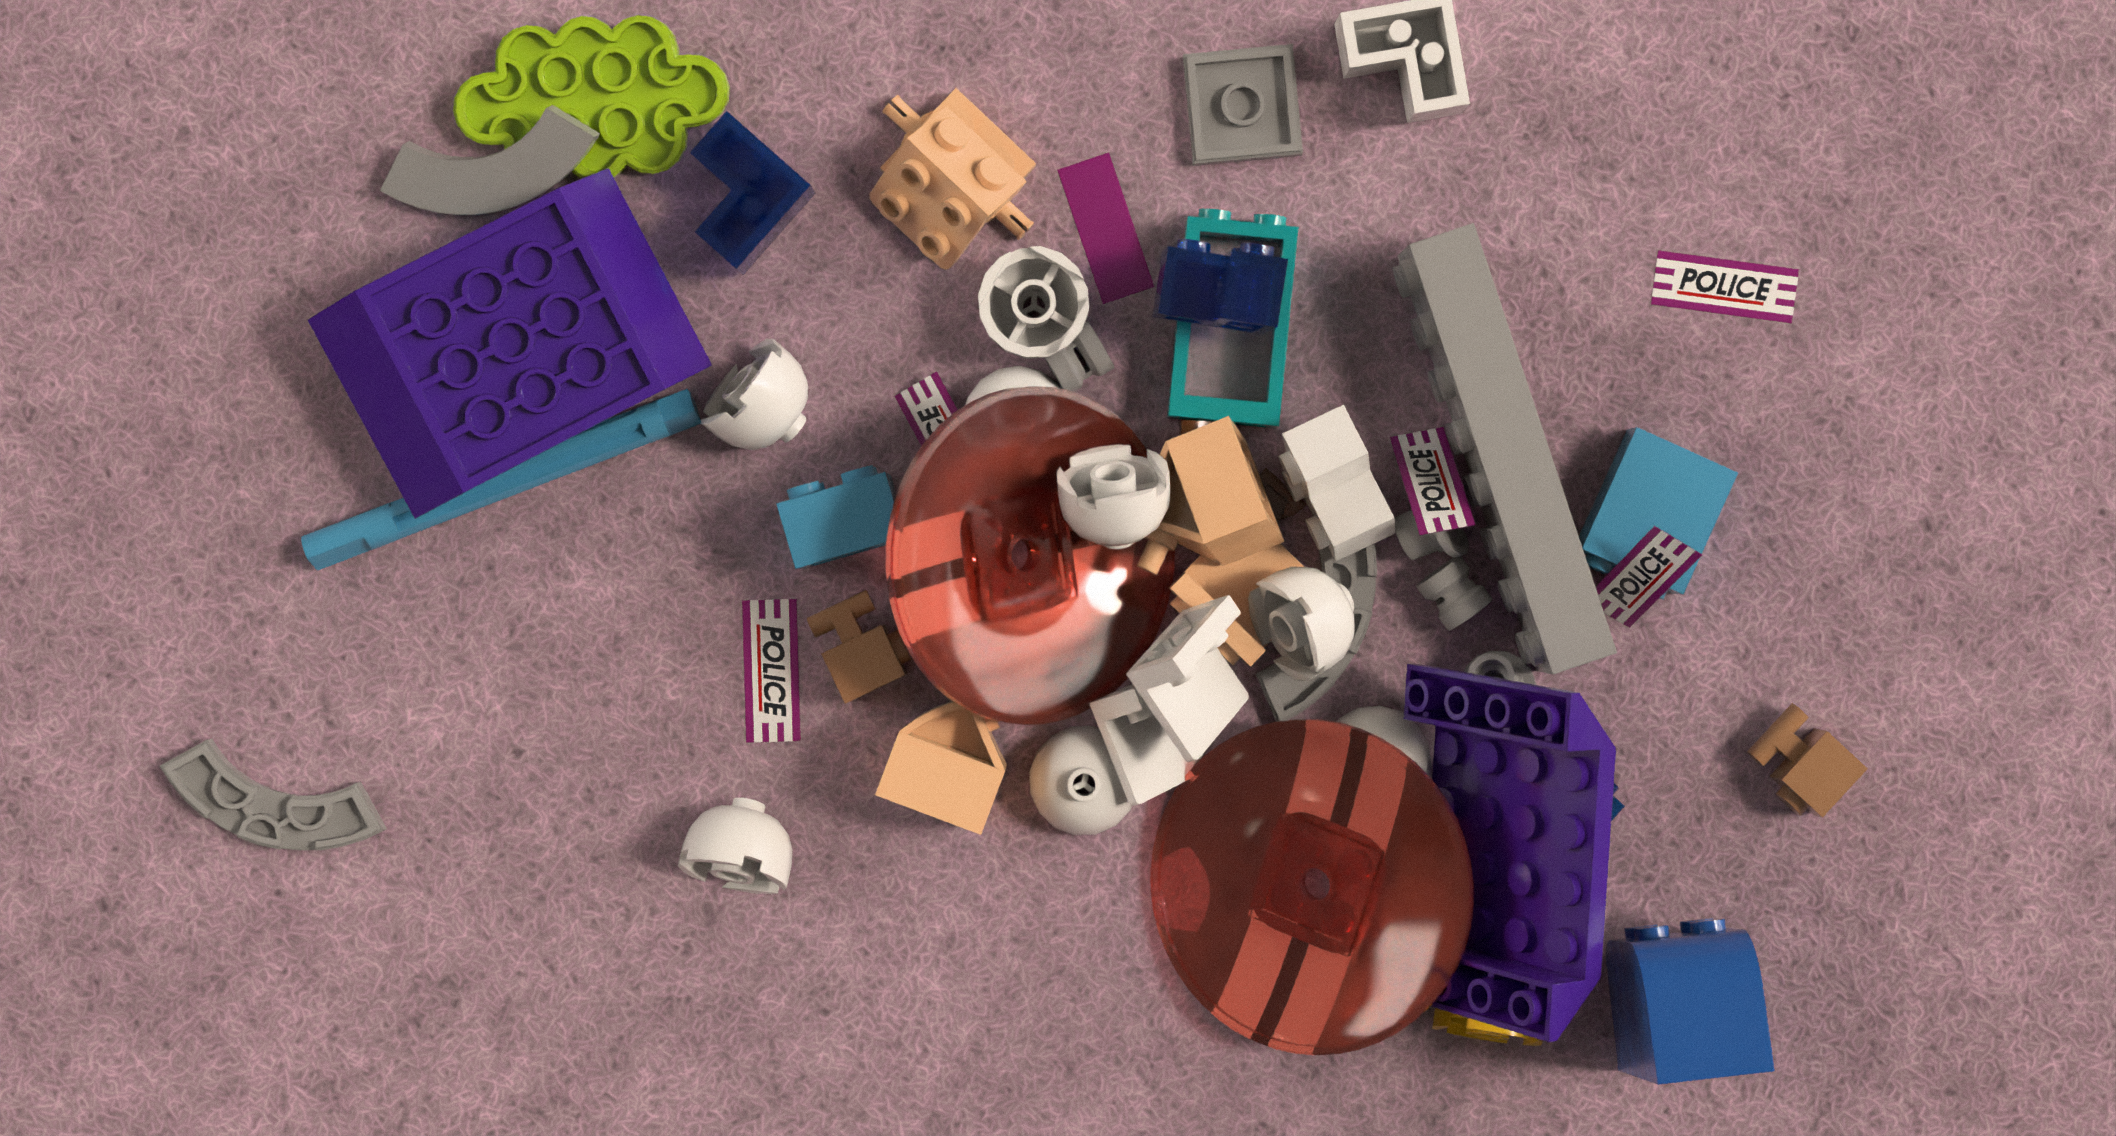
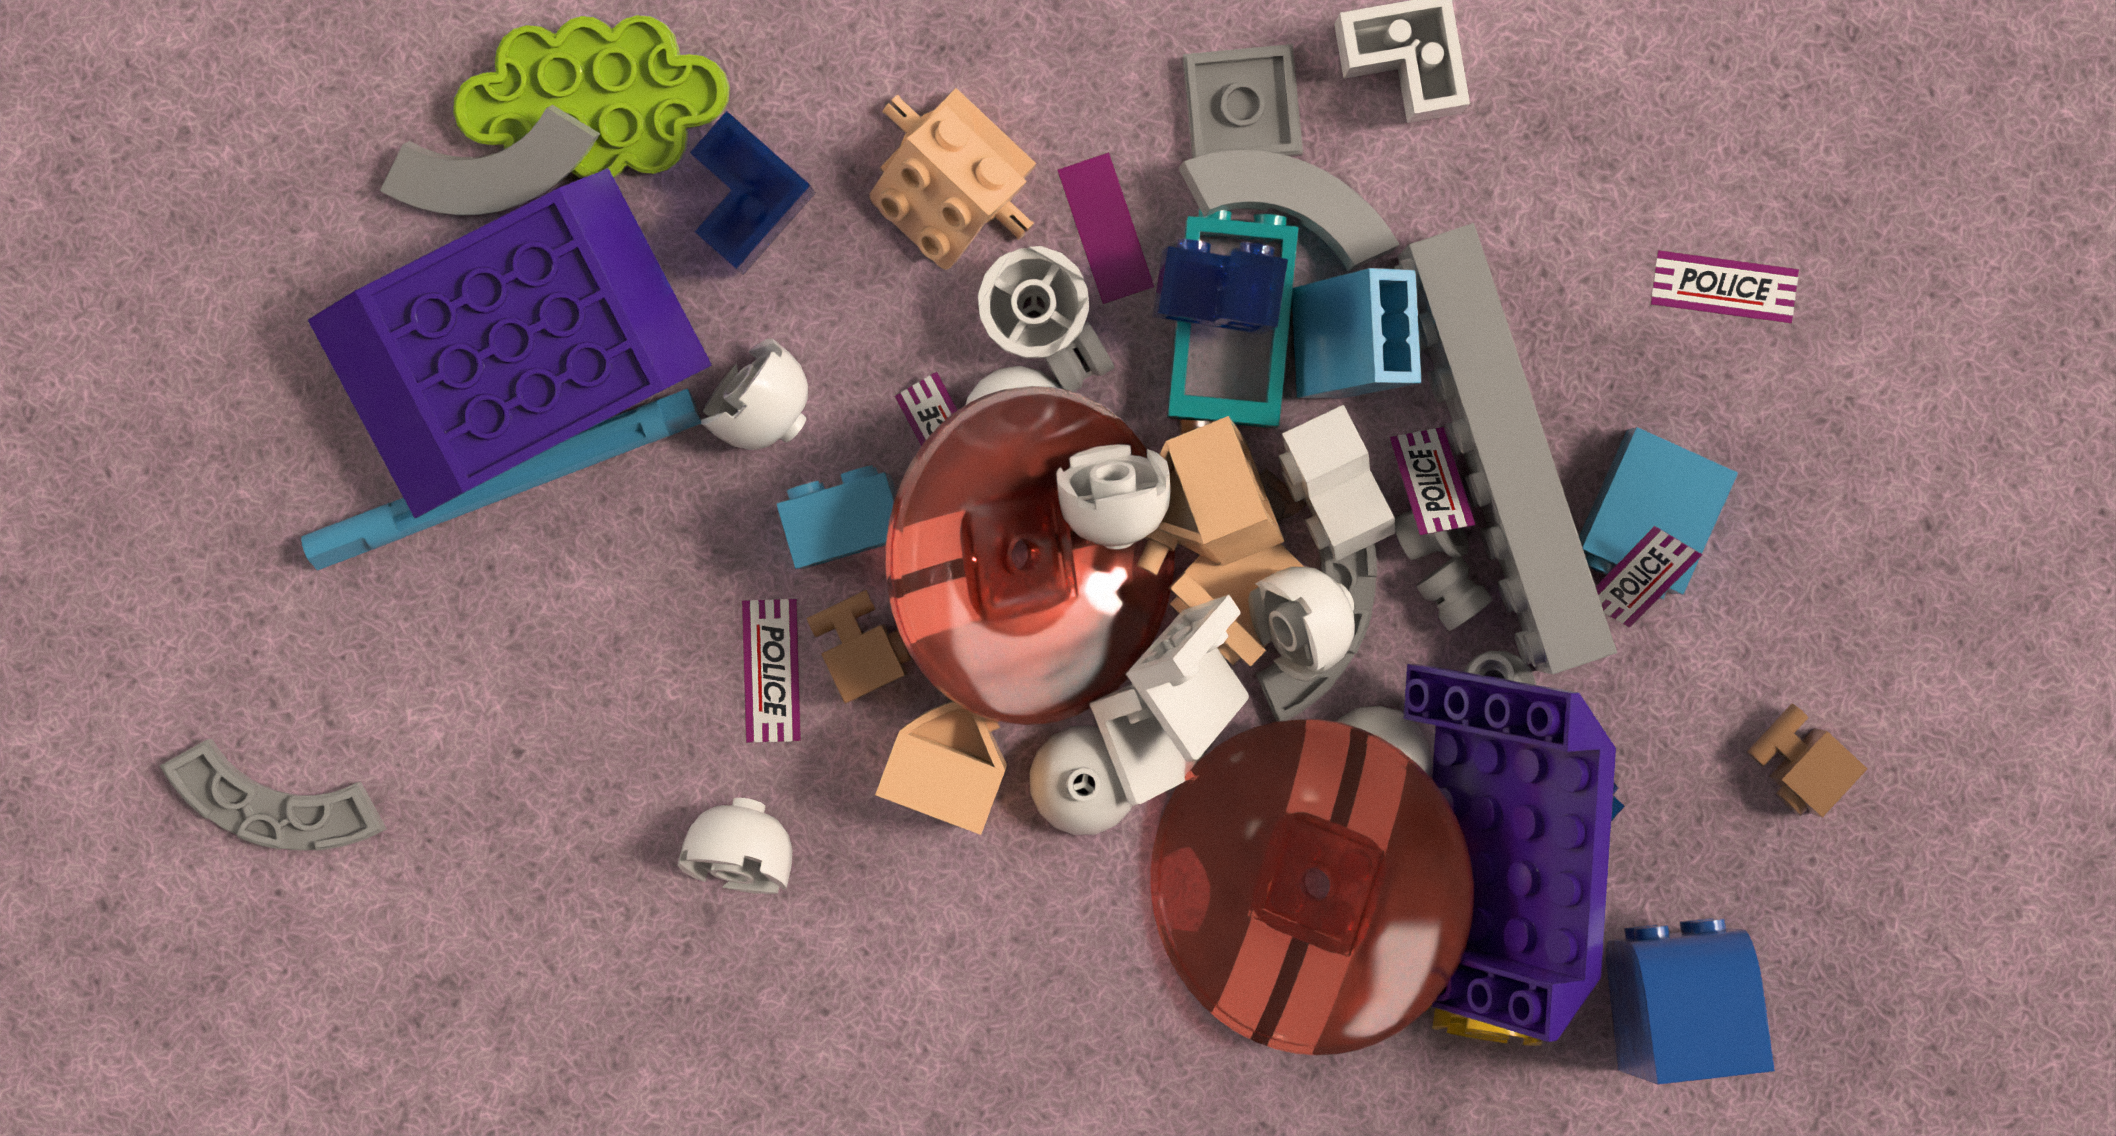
none -> light grey tile [1179,150,1400,272]
none -> dark azure brick [1292,268,1421,399]

